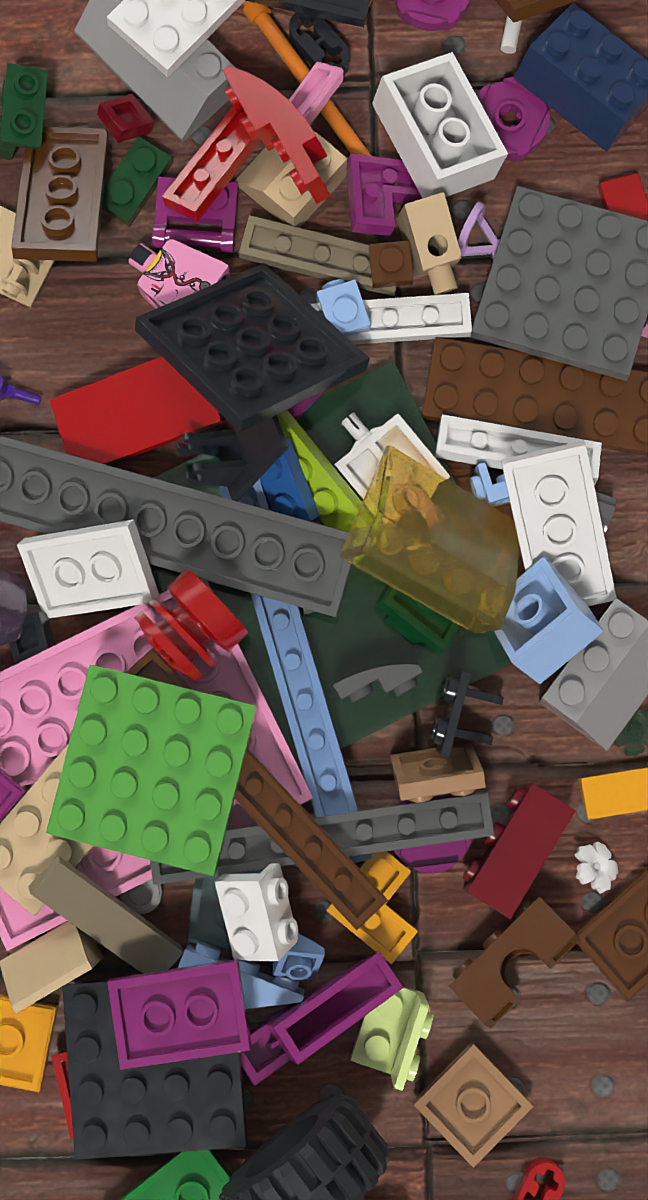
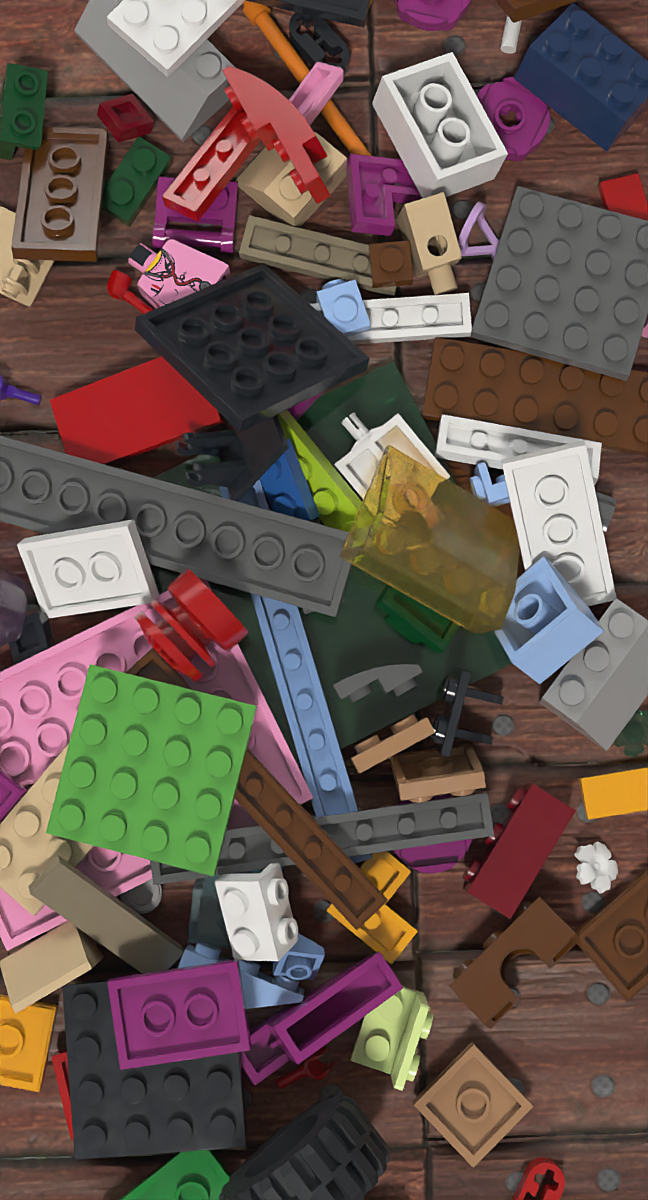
none -> red hand [107,270,153,314]
none -> red hand [277,1046,335,1089]
none -> medium nougat plate [350,715,435,773]

